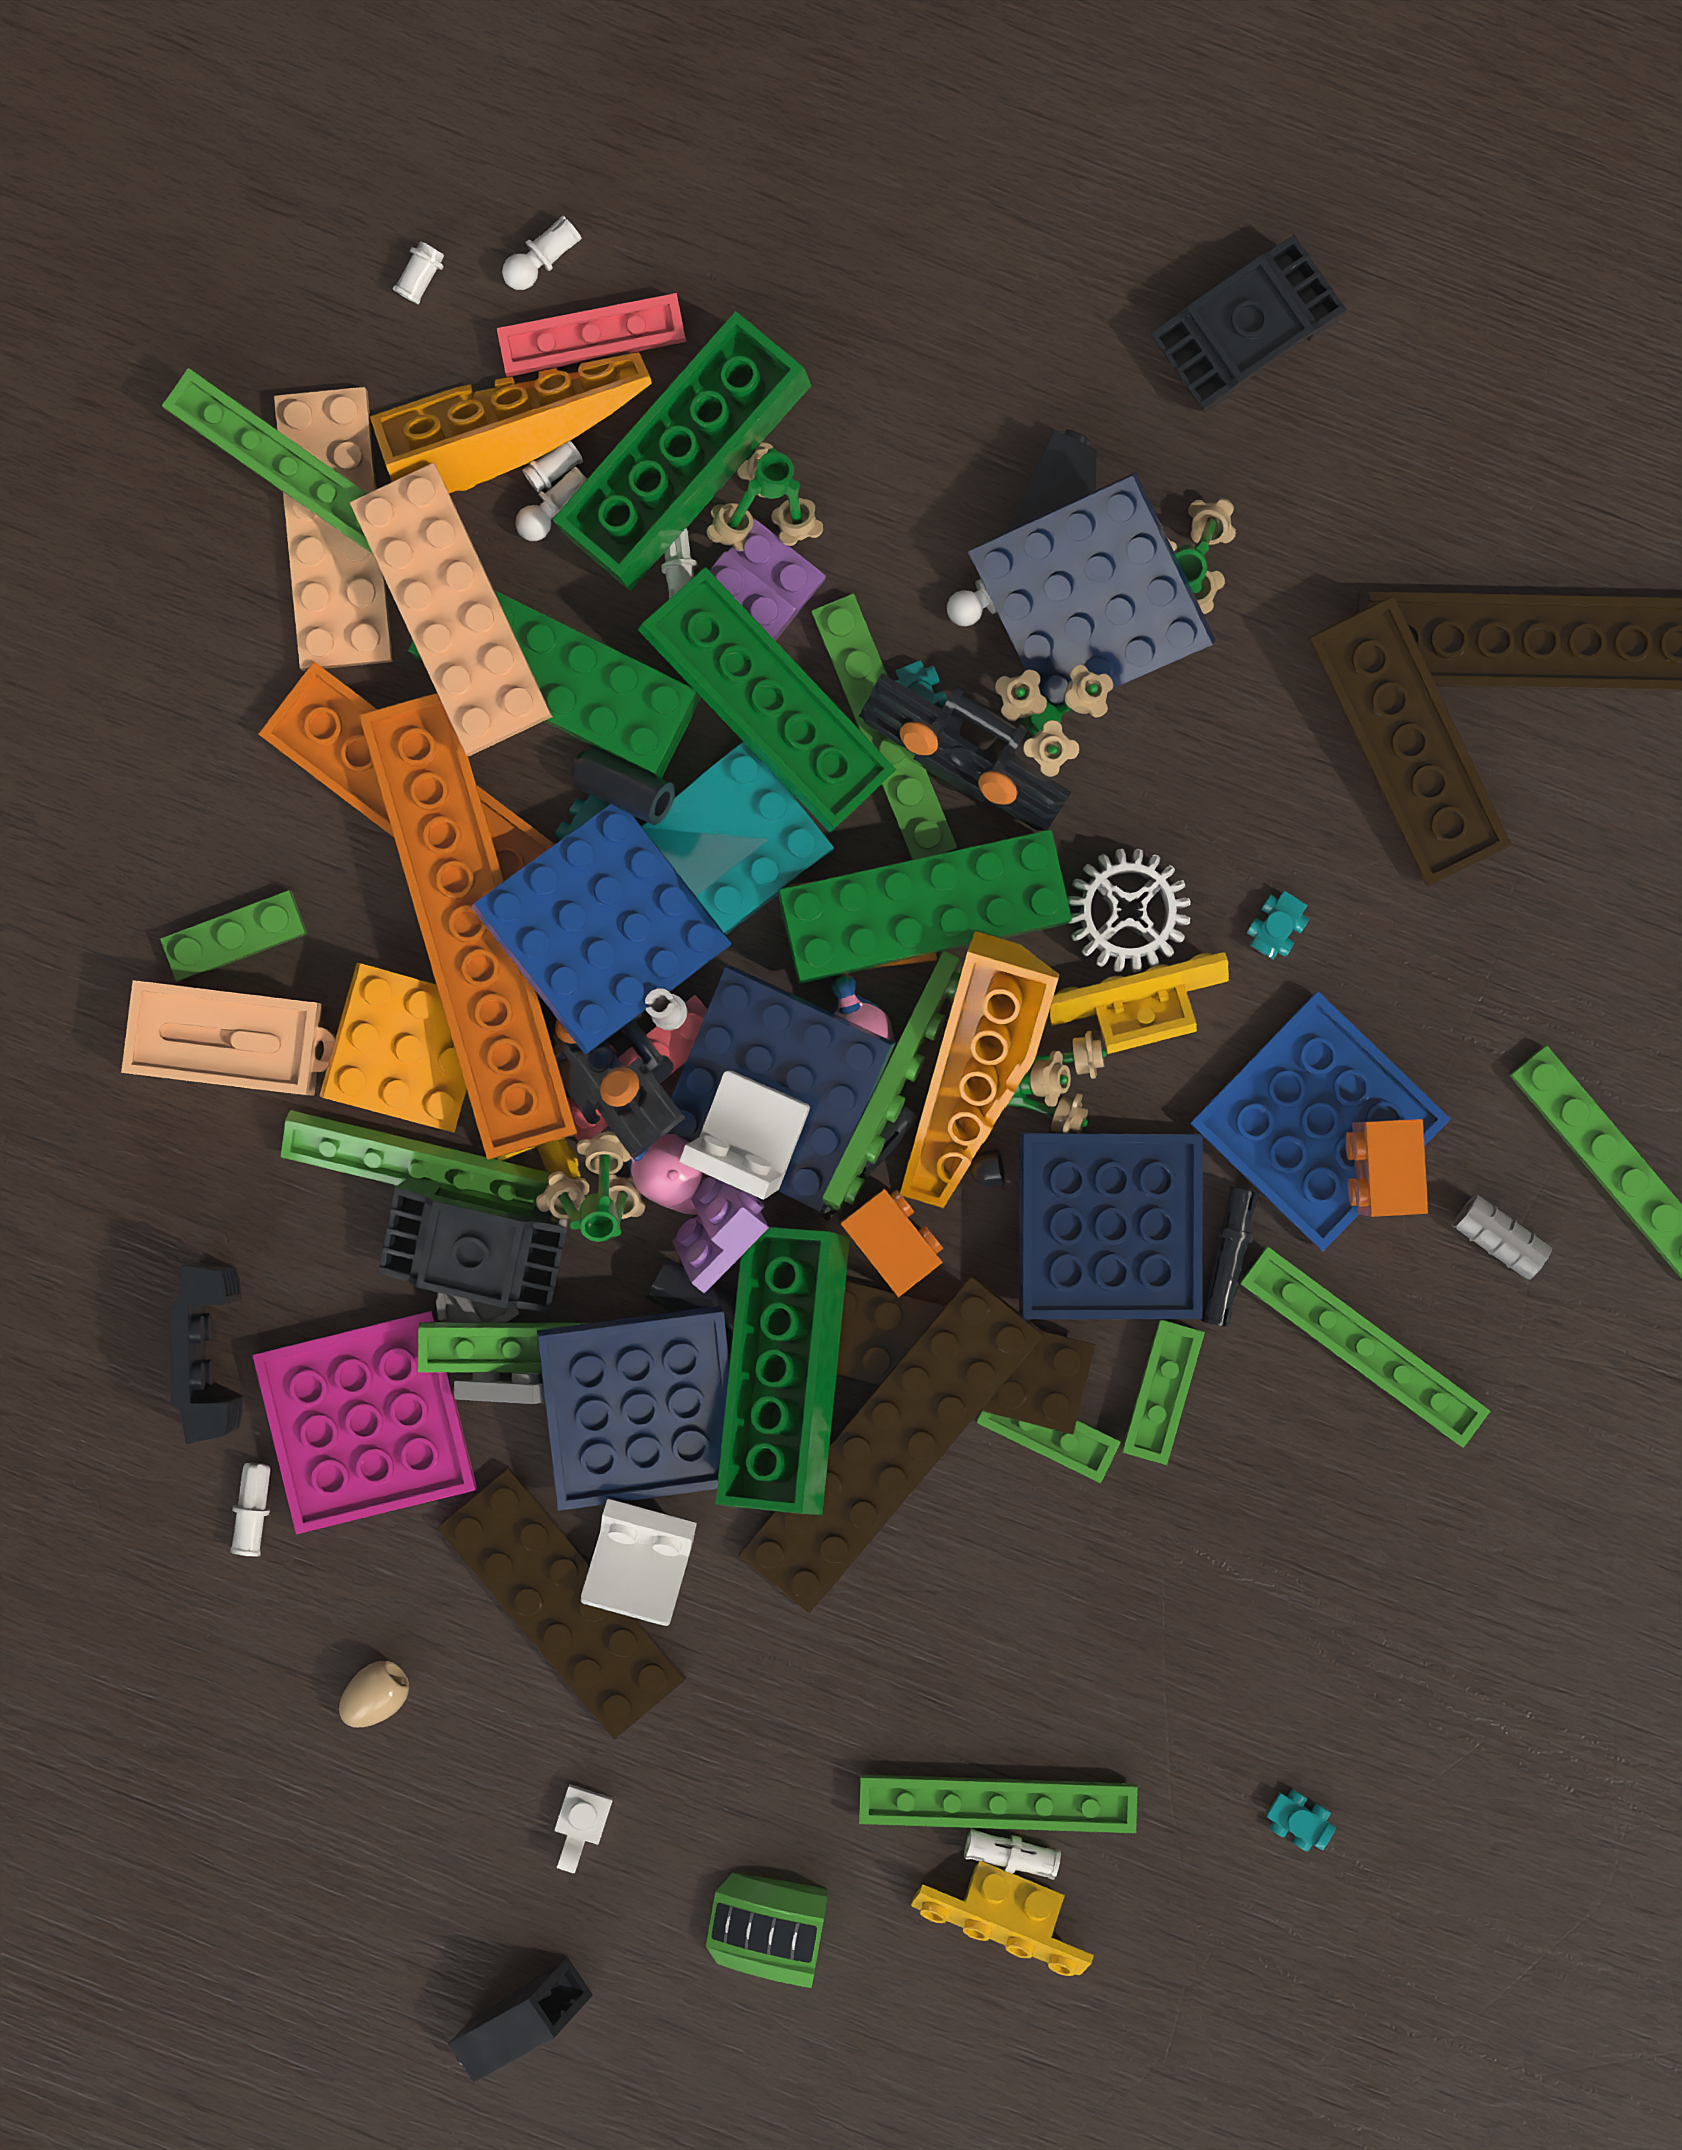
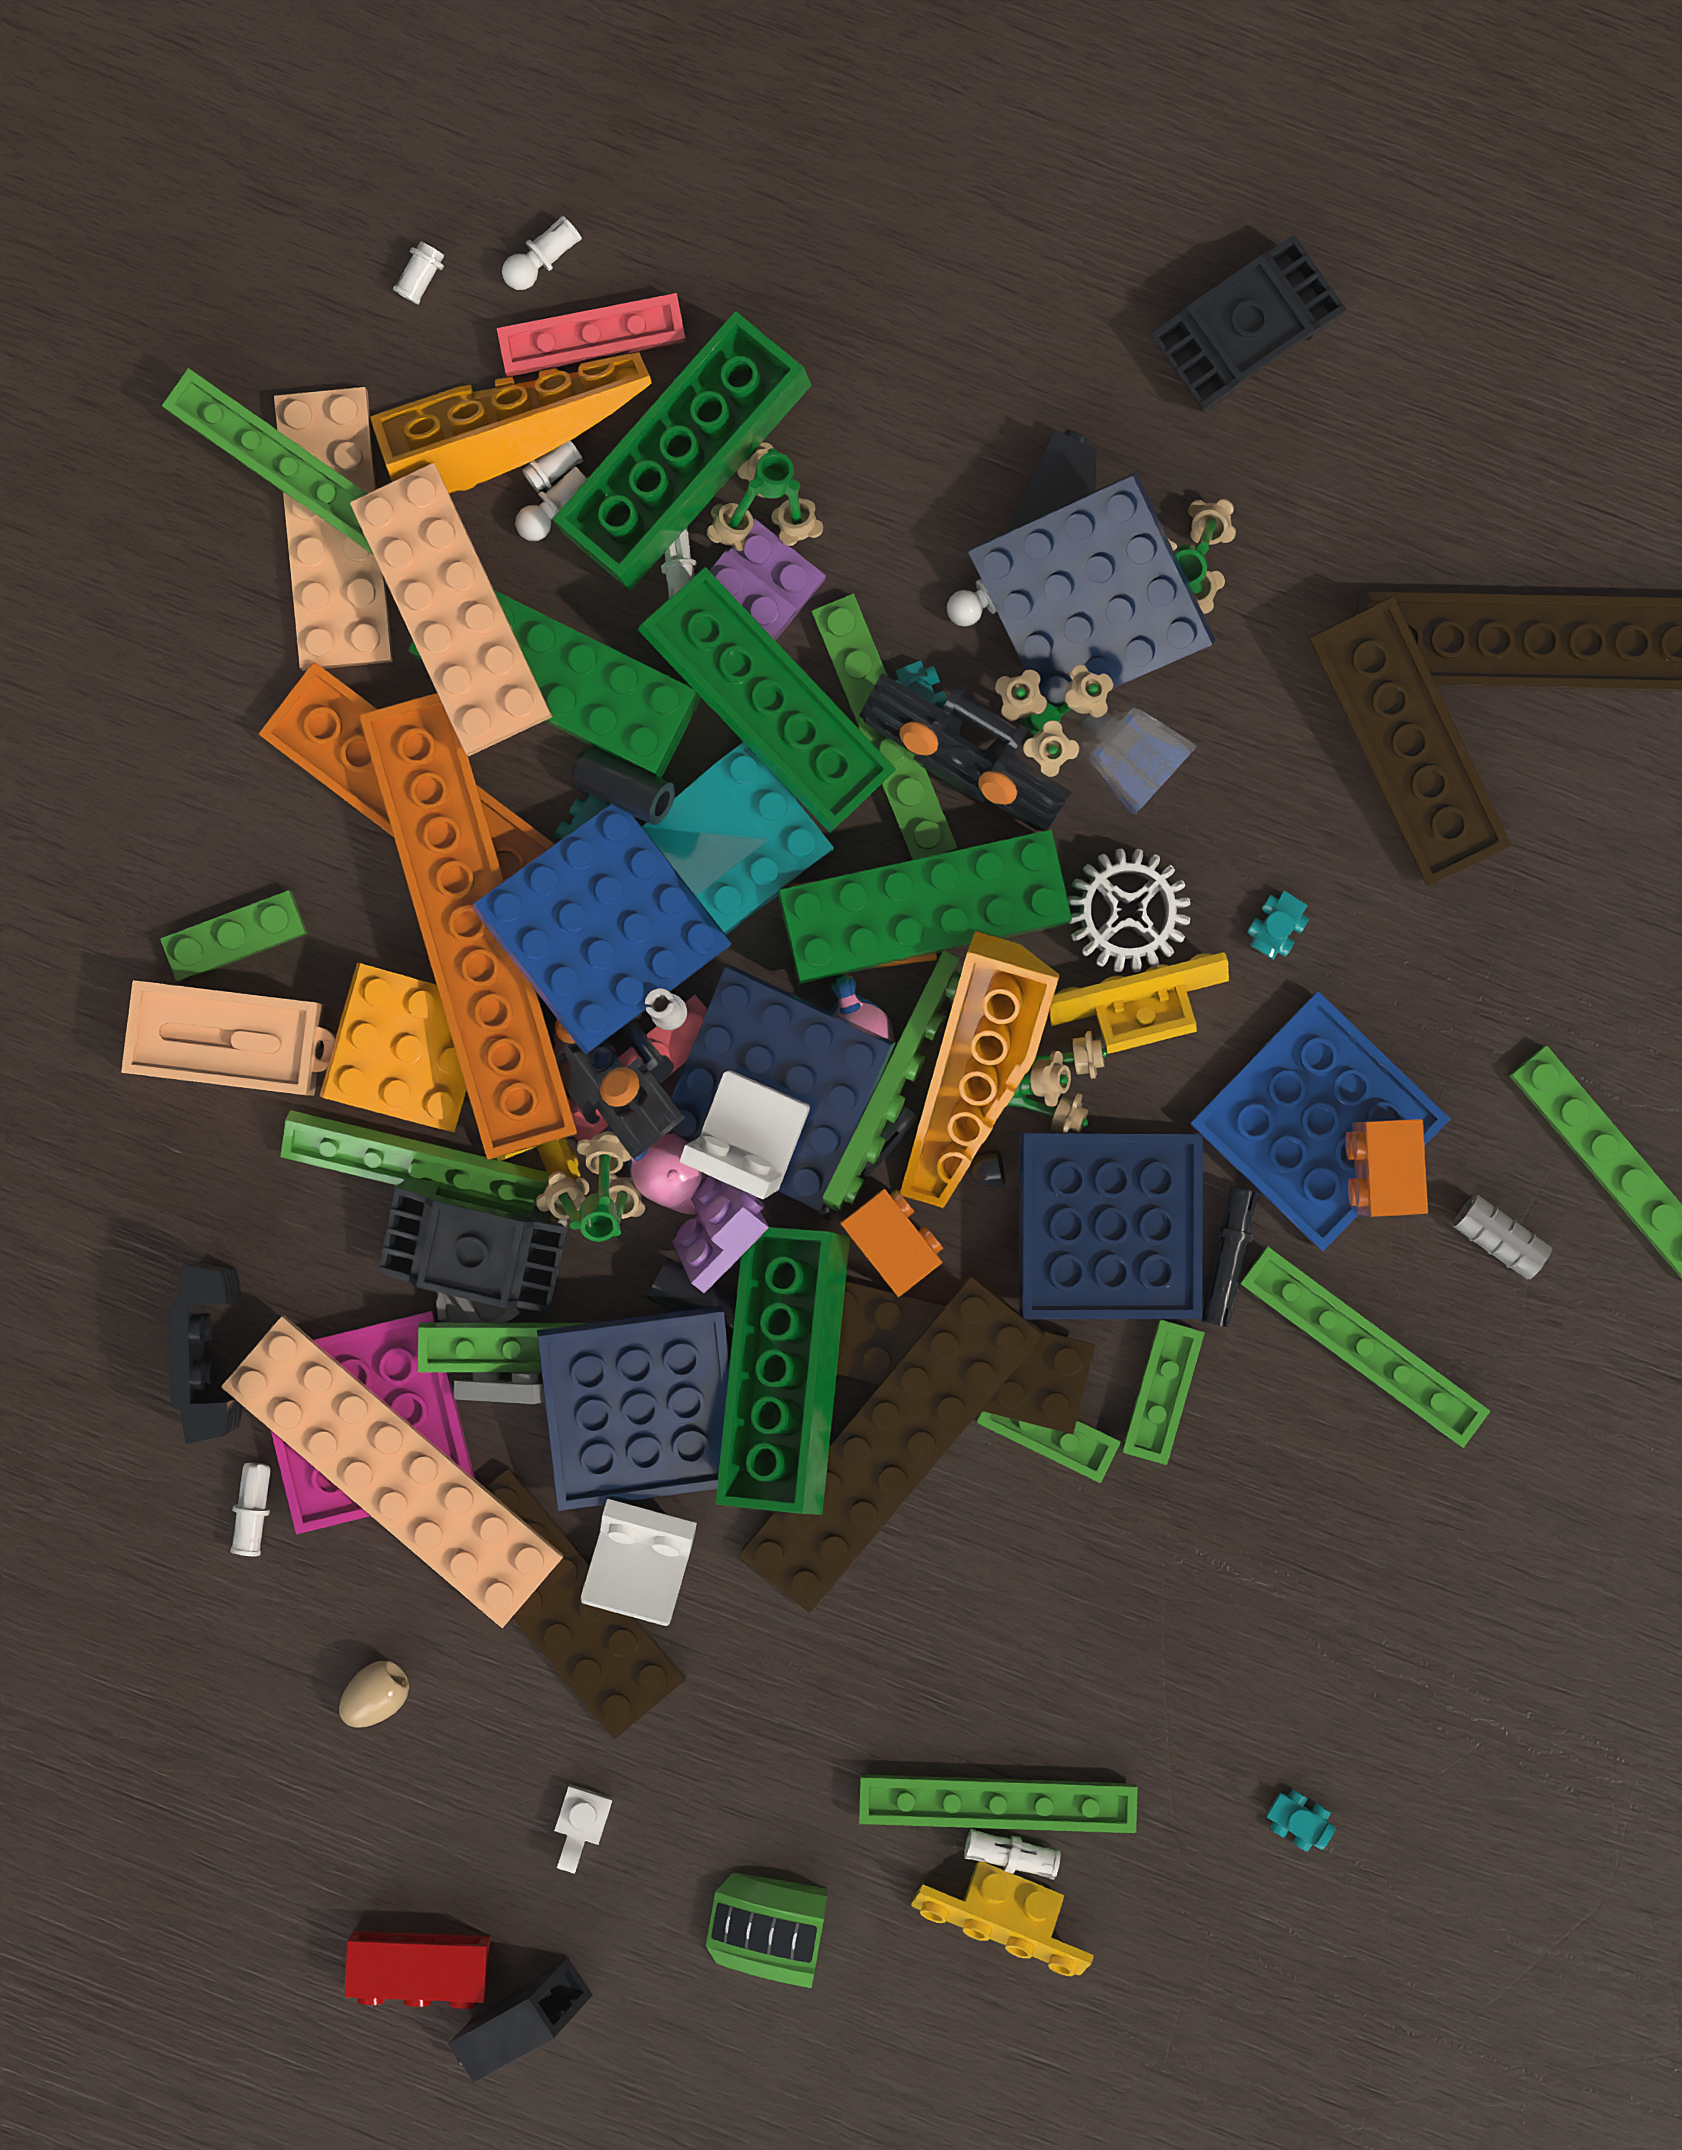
none -> light nougat plate [221,1315,564,1628]
none -> red brick [345,1931,491,2009]
none -> clear torso [1082,706,1197,815]

